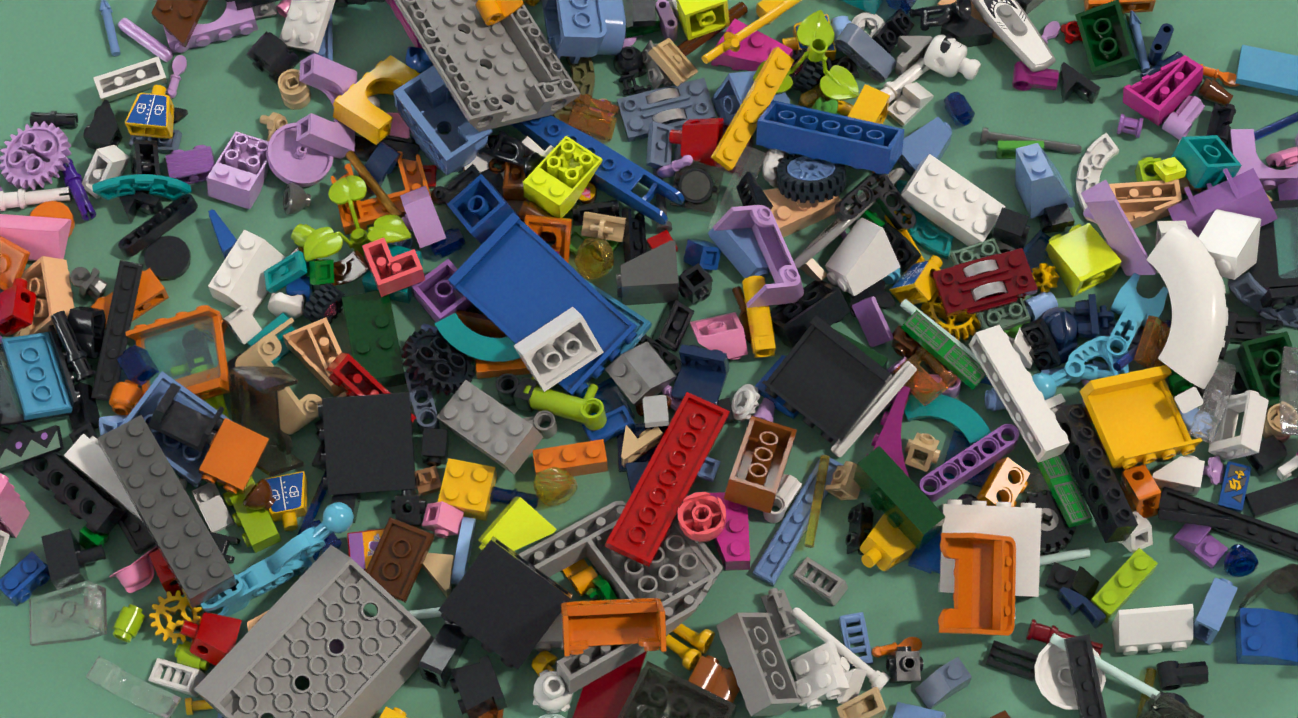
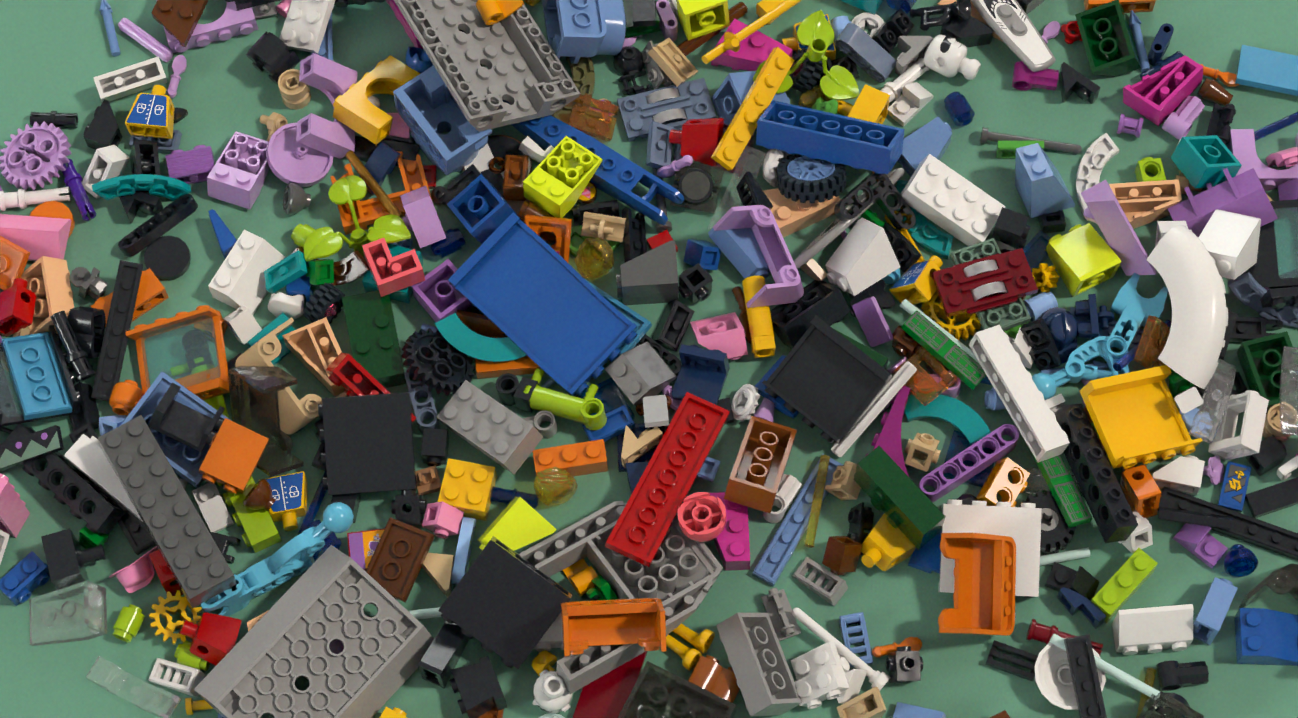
clear blue brick [117,345,159,386] -> none
black piece [478,131,540,178] -> none
white slope [514,307,604,392] -> none
sand blue slope [915,657,972,709] -> none
black tile [1044,203,1075,230] -> none
neon yellow plate [1154,157,1186,183] -> none
none -> reddish brown brick [822,536,862,575]

